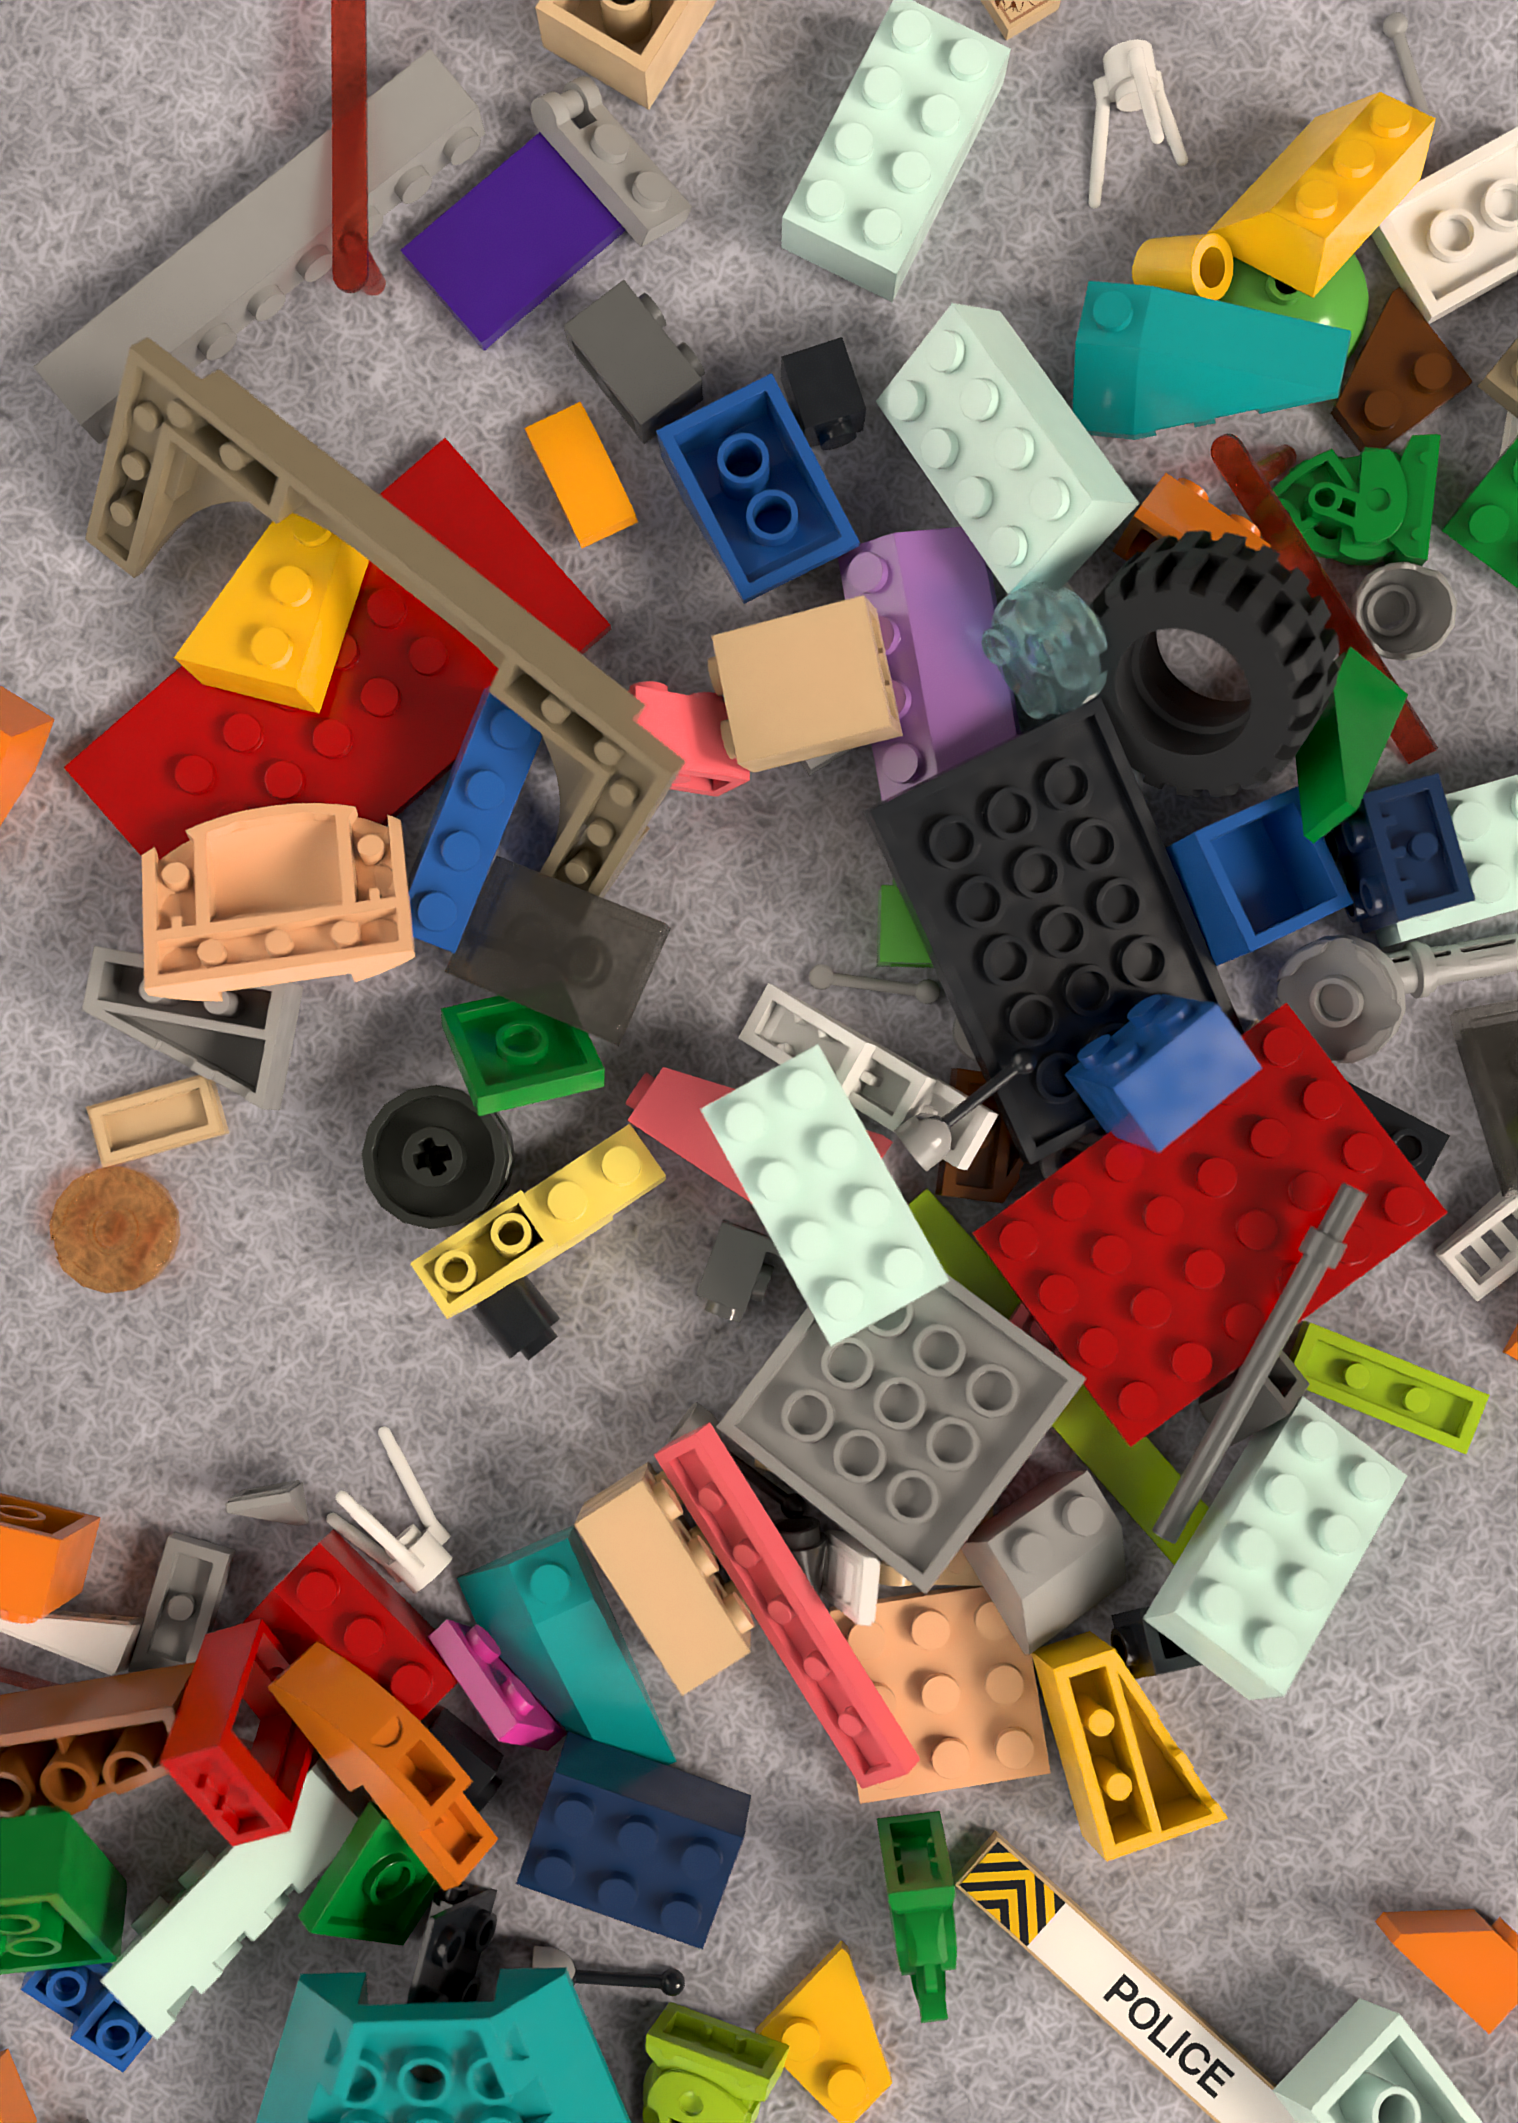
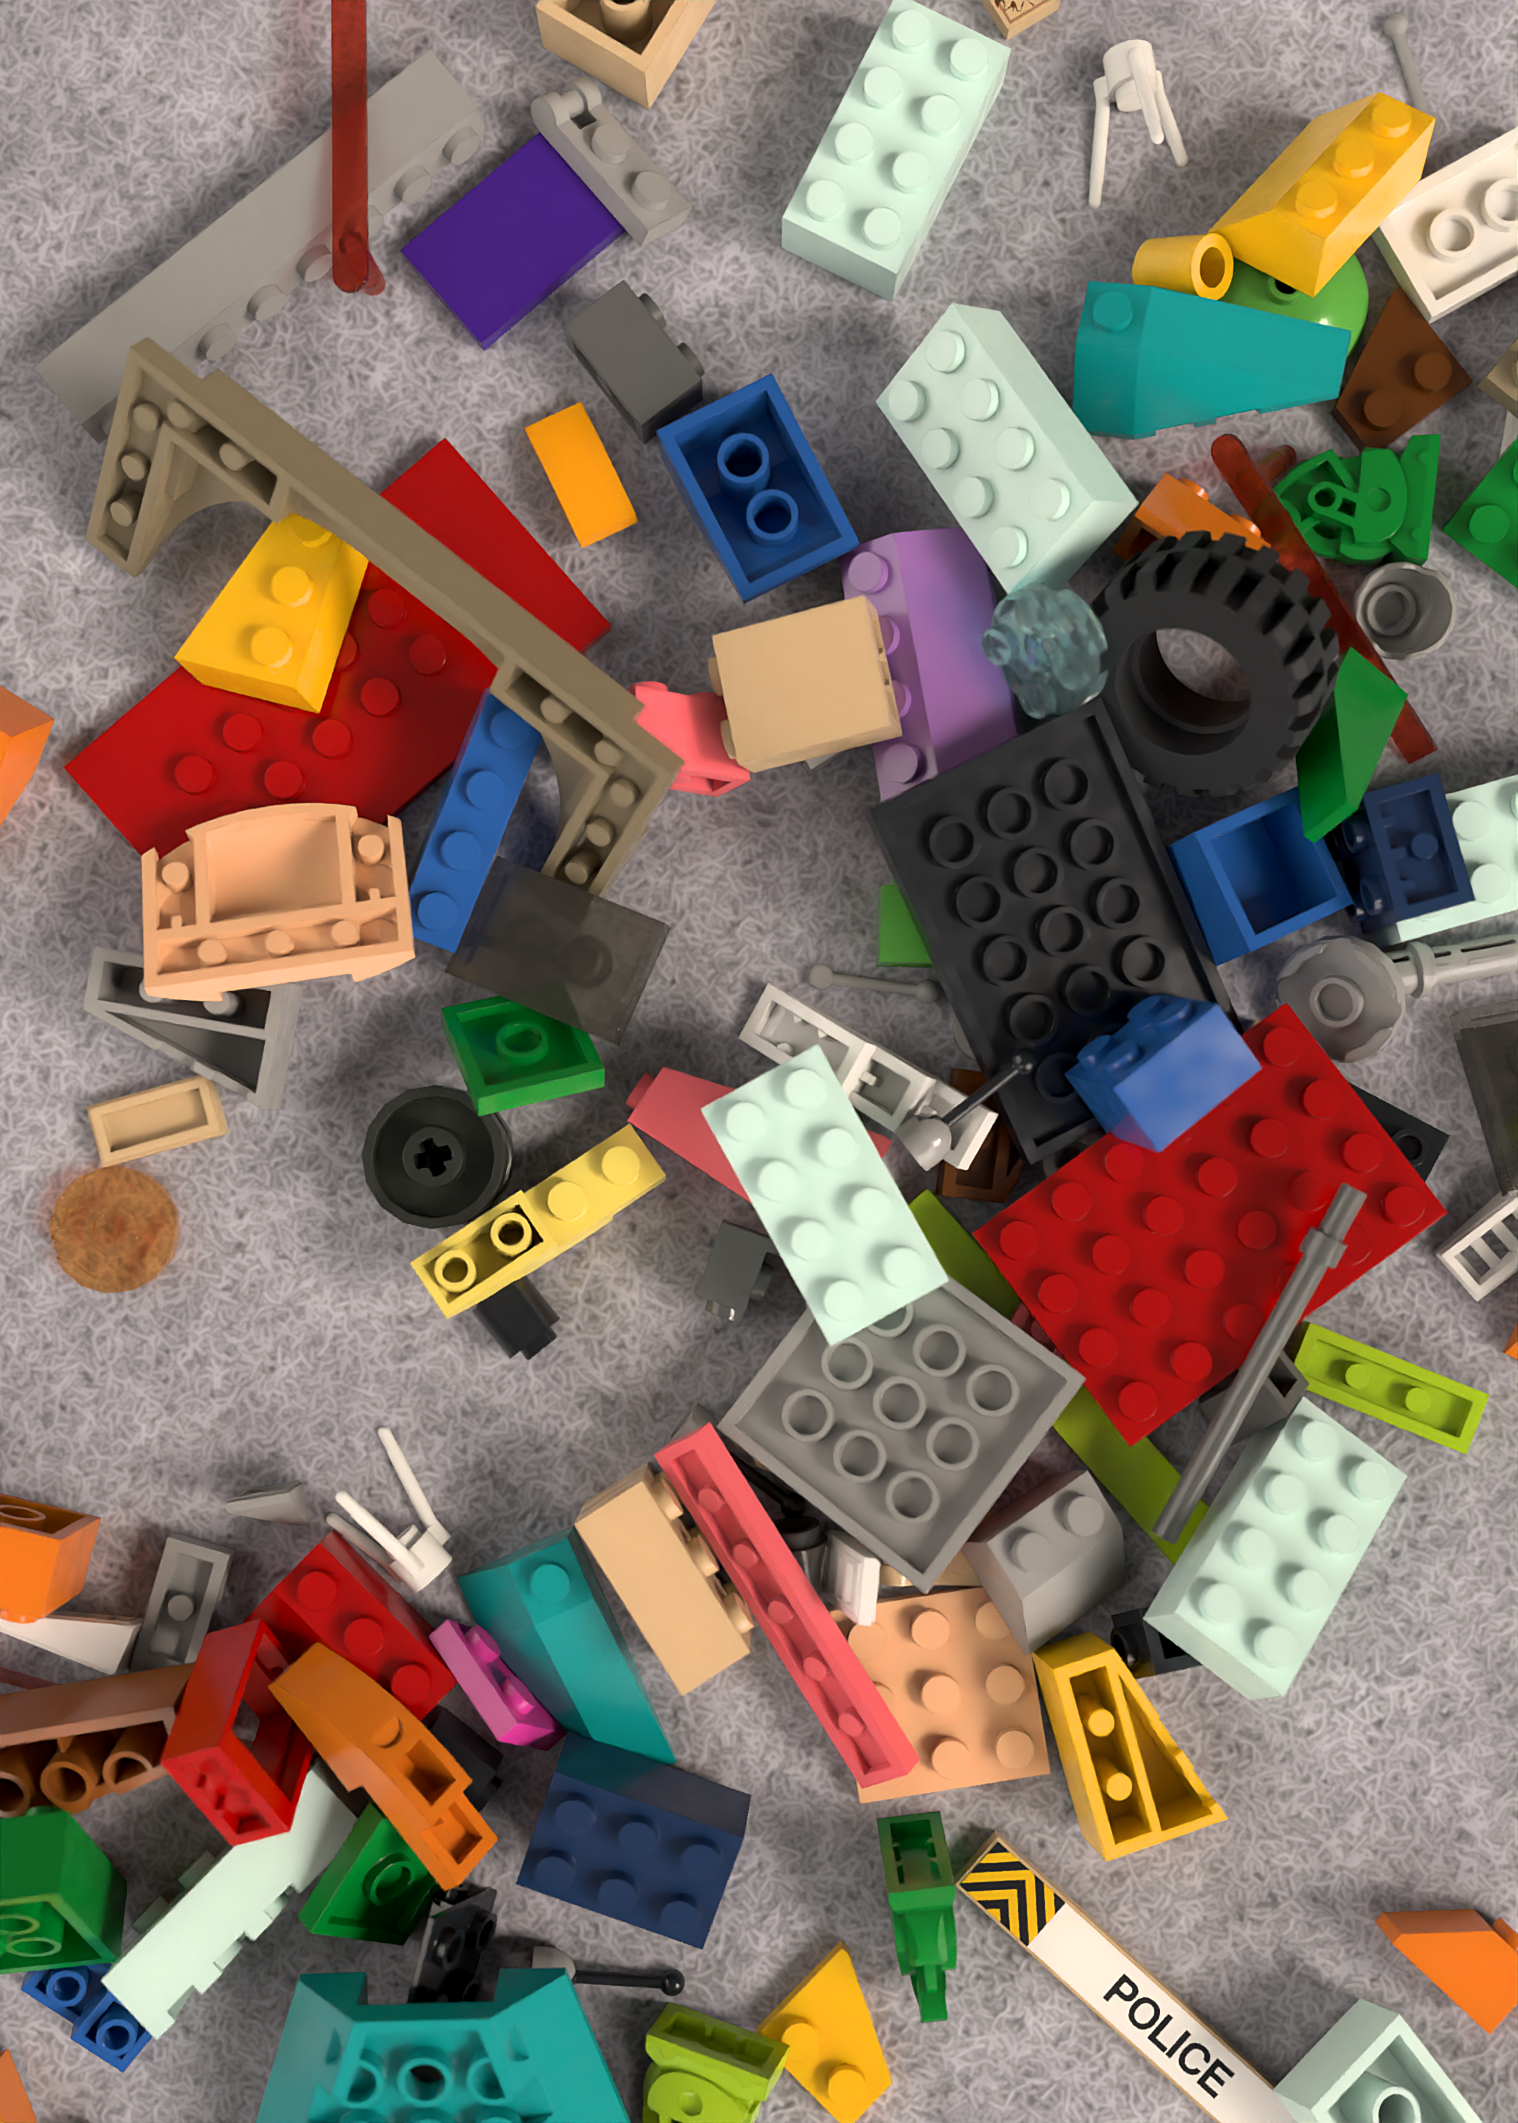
black brick [781,337,866,450] -> none

